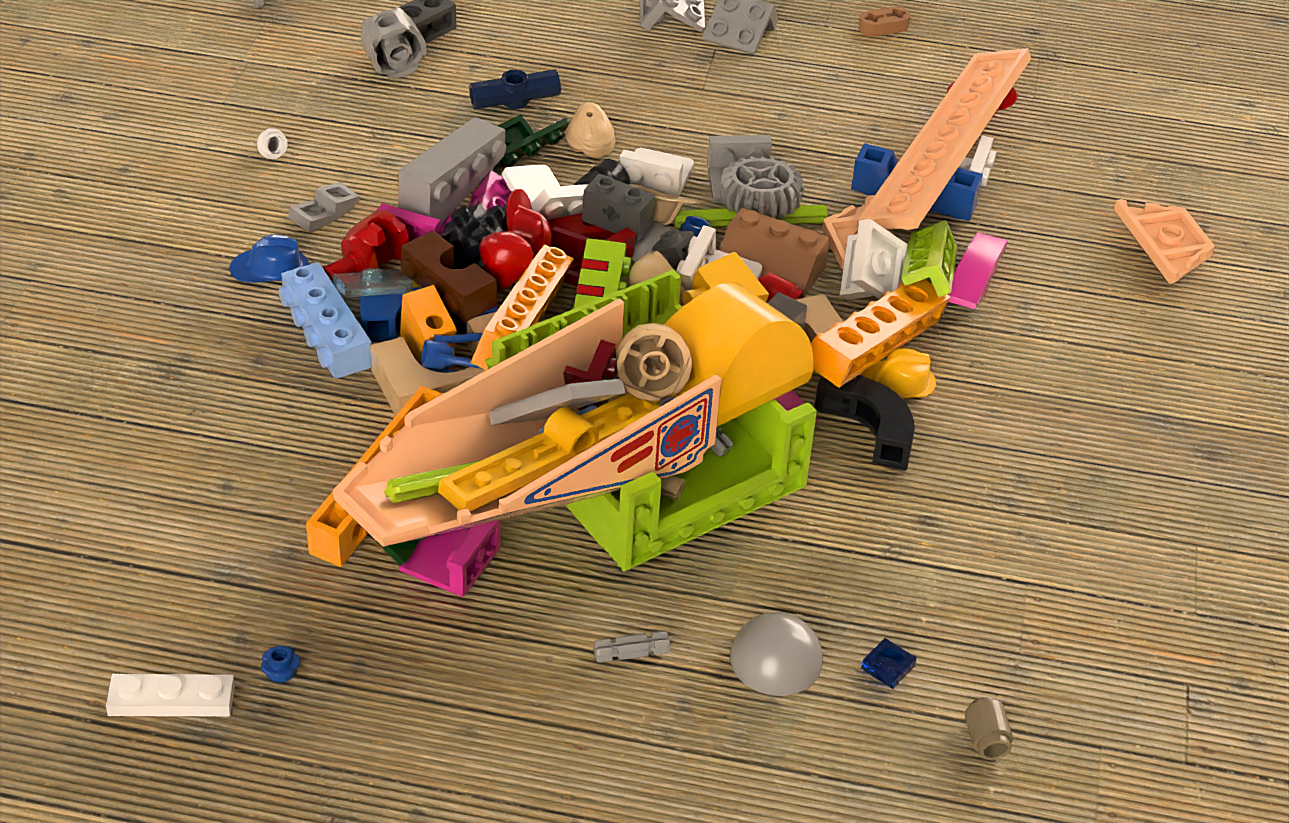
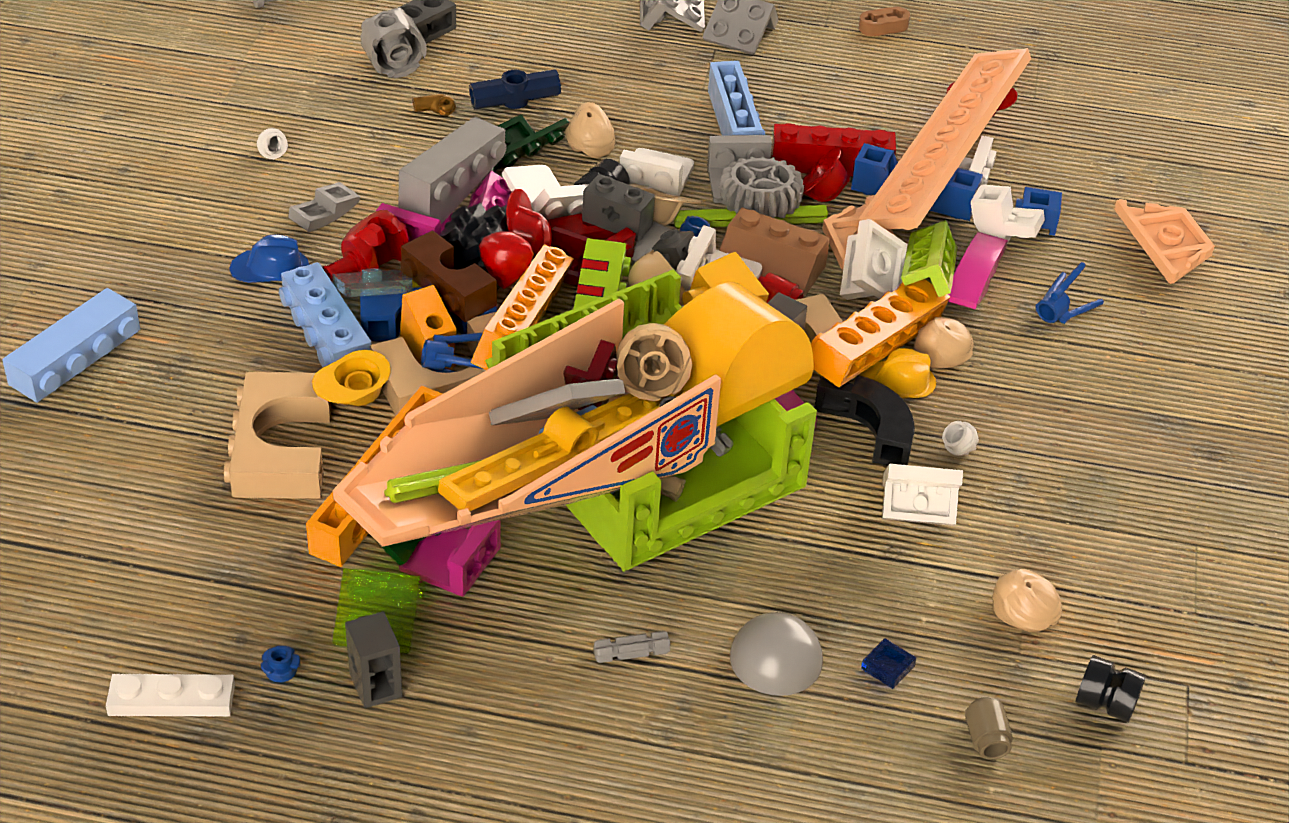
none -> light blue brick [2,288,140,403]
none -> tan arch [224,372,332,499]
none -> yellow piece [312,350,391,406]
none -> clear neon green bracket [332,568,425,654]
none -> dark grey brick [345,611,402,709]
none -> pearl gold arm [412,94,456,116]
none -> light blue brick [708,61,765,136]
none -> red brick [771,123,896,177]
none -> red piece [802,148,850,202]
none -> white bracket [882,464,963,526]
none -> tan hair [914,317,974,368]
none -> white plate [942,421,979,456]
none -> white brick [971,185,1045,244]
none -> tan hair [992,569,1062,632]
none -> blue brick [1015,187,1062,236]
none -> blue plant [1035,262,1104,324]
none -> black wheel [1075,655,1146,723]

